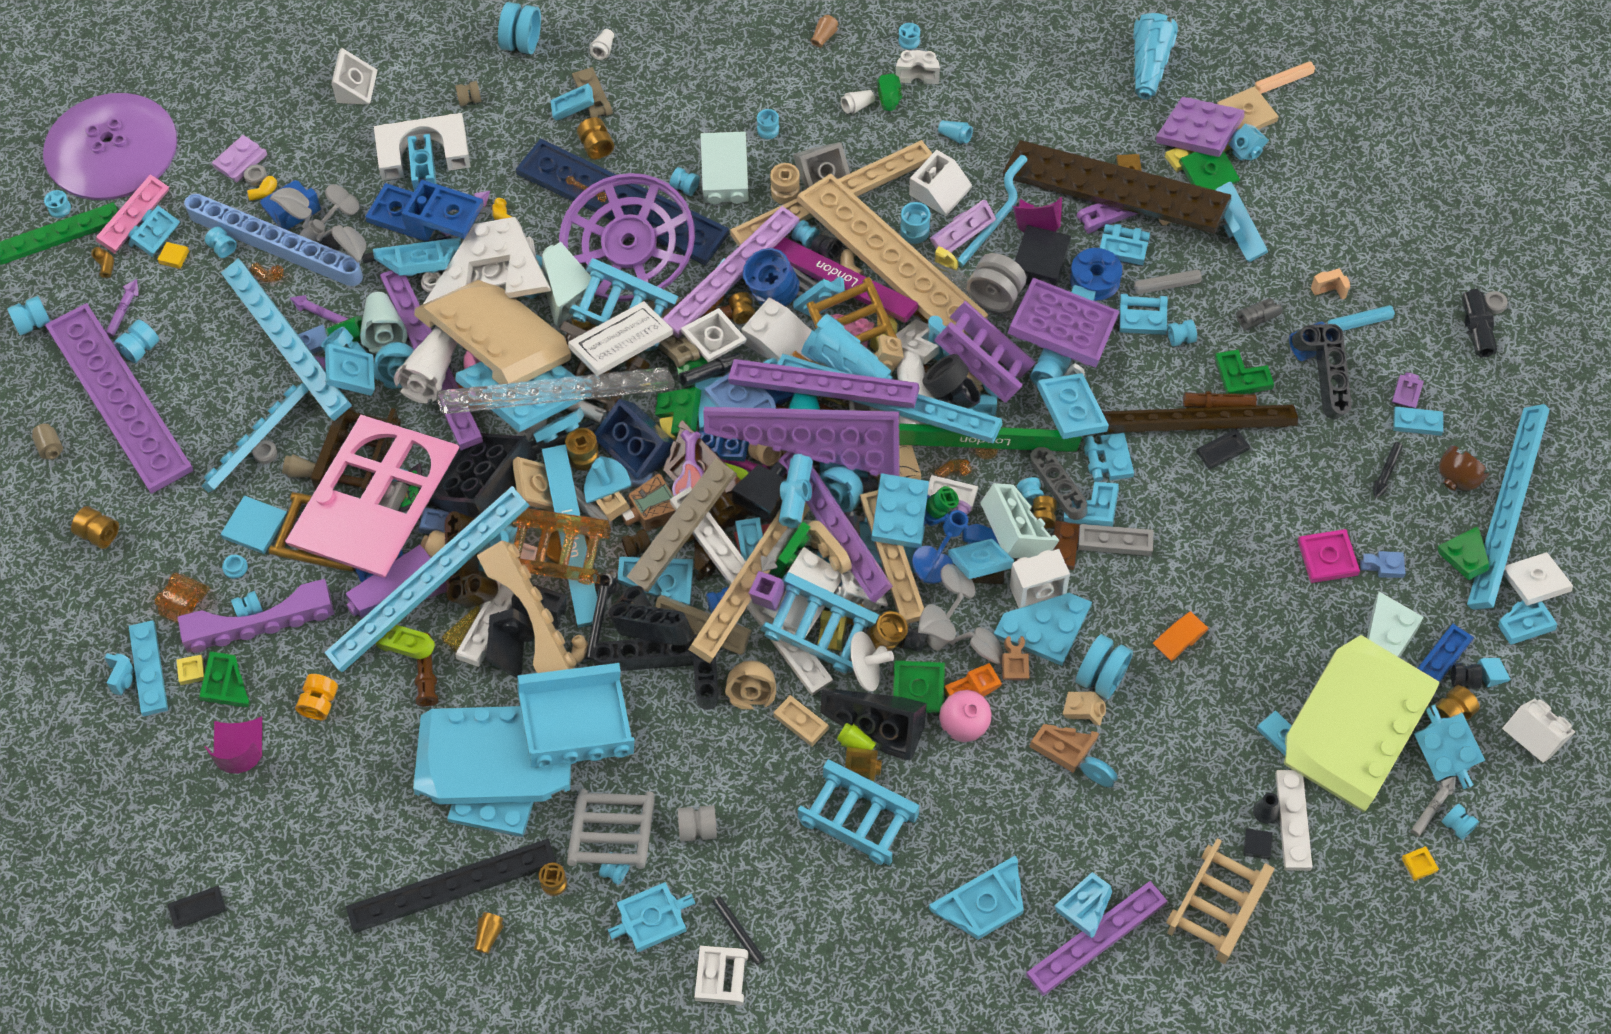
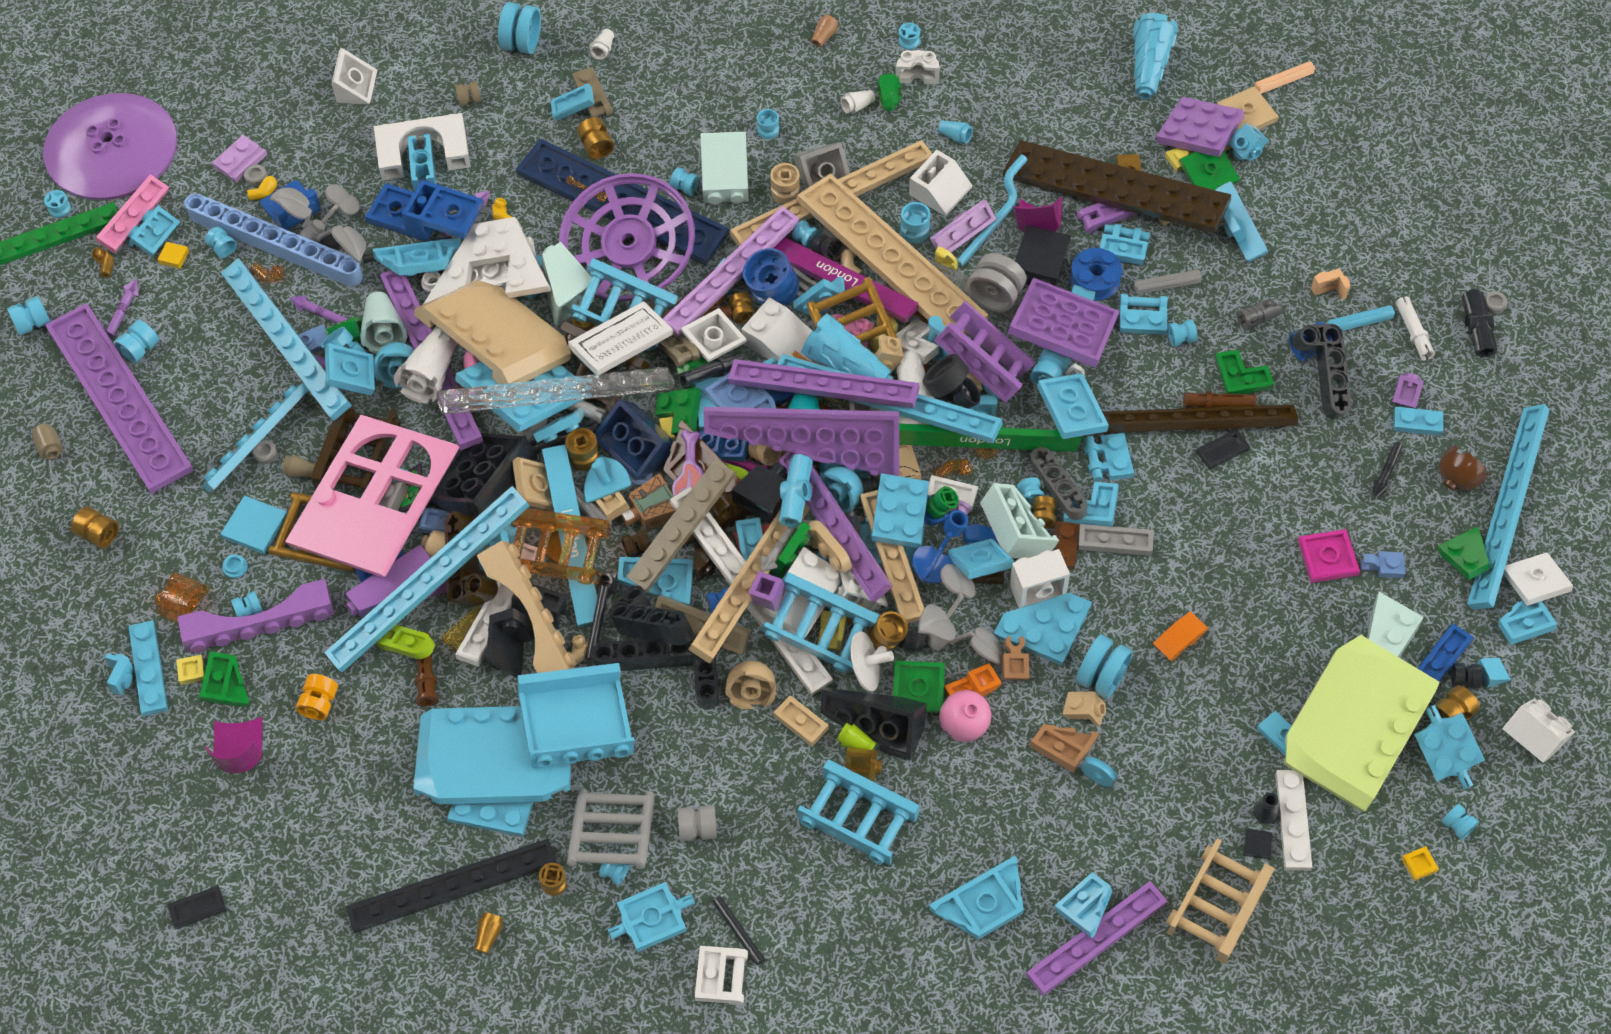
light grey piece [1411,776,1456,837] -> none
none -> white pin [1395,296,1435,360]

